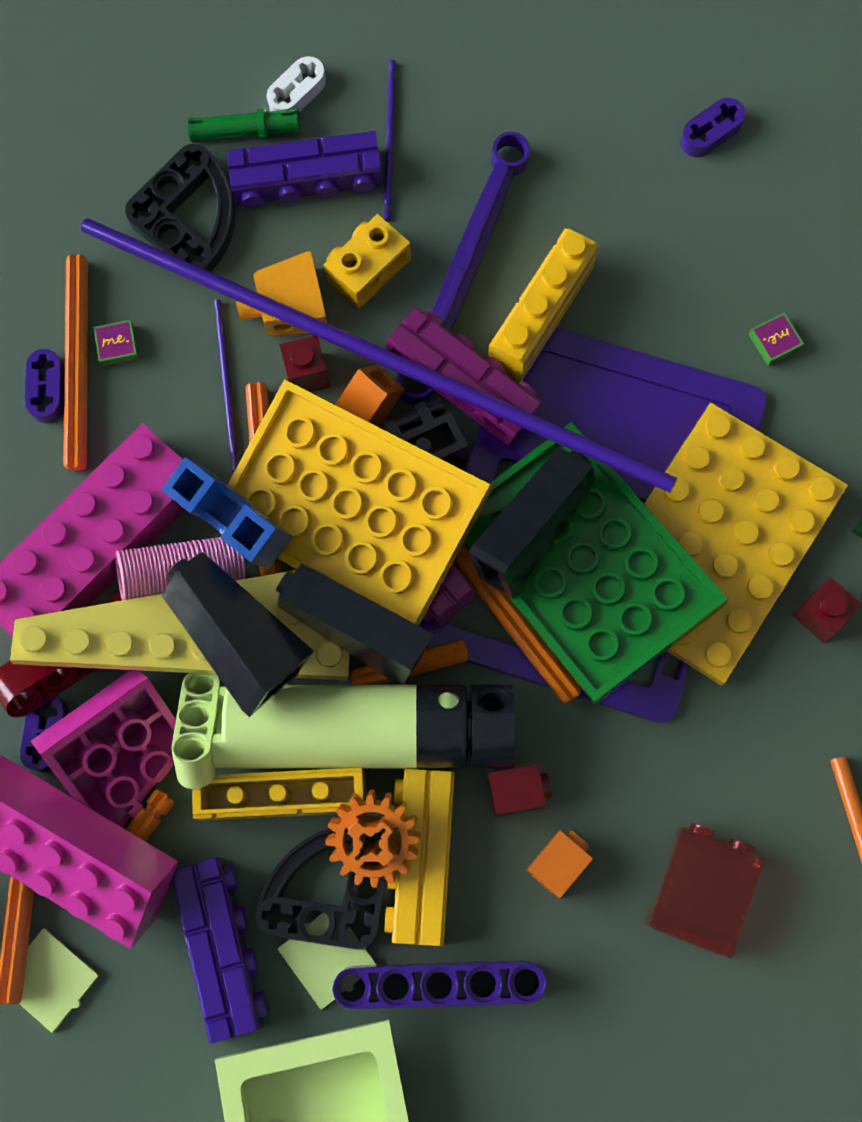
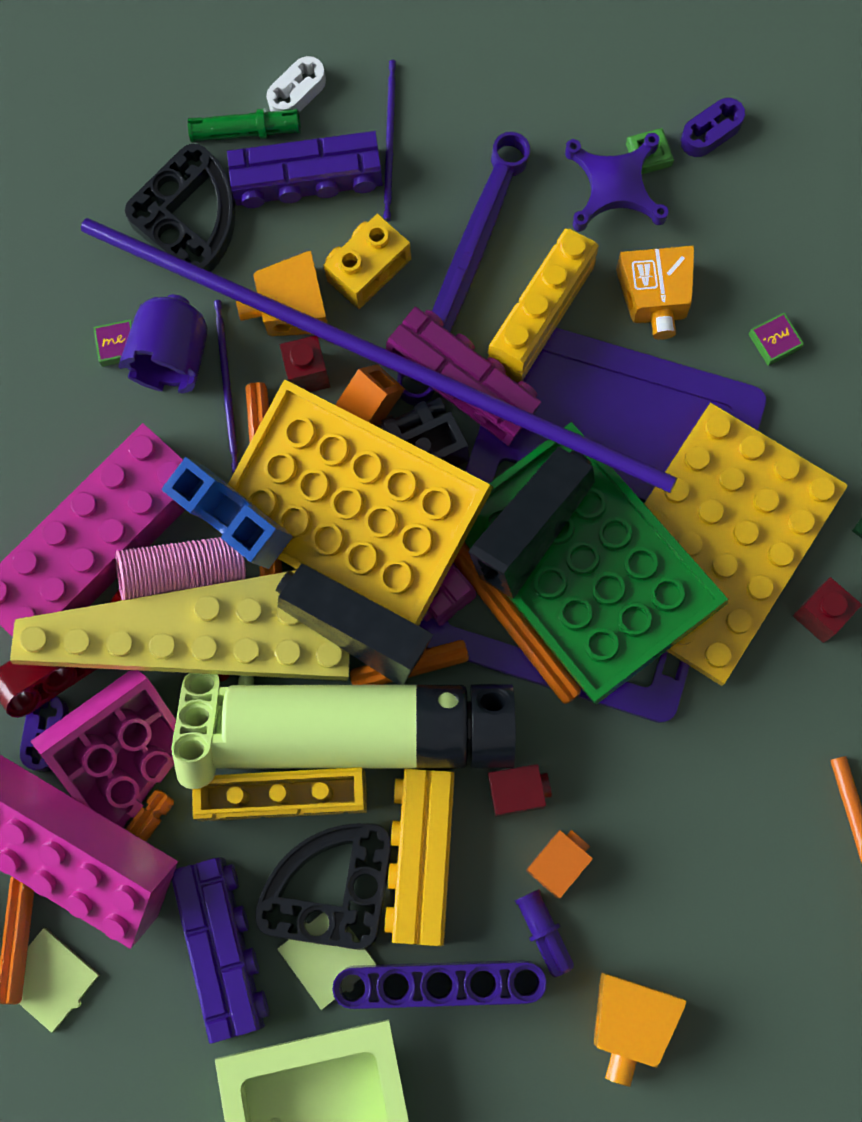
dark purple beam [25,349,65,424] -> none
orange axle [63,254,88,471] -> none
black slope [162,552,314,718] -> none
orange gear [325,790,421,888] -> none
clear red panel [643,823,765,959] -> none
none -> dark purple cylinder [118,294,208,393]
none -> dark purple axle [515,889,574,977]
none -> dark purple piece [565,133,668,232]
none -> light orange torso [594,972,686,1087]
none -> light orange torso [616,245,694,340]
none -> bright green tile [626,128,674,174]

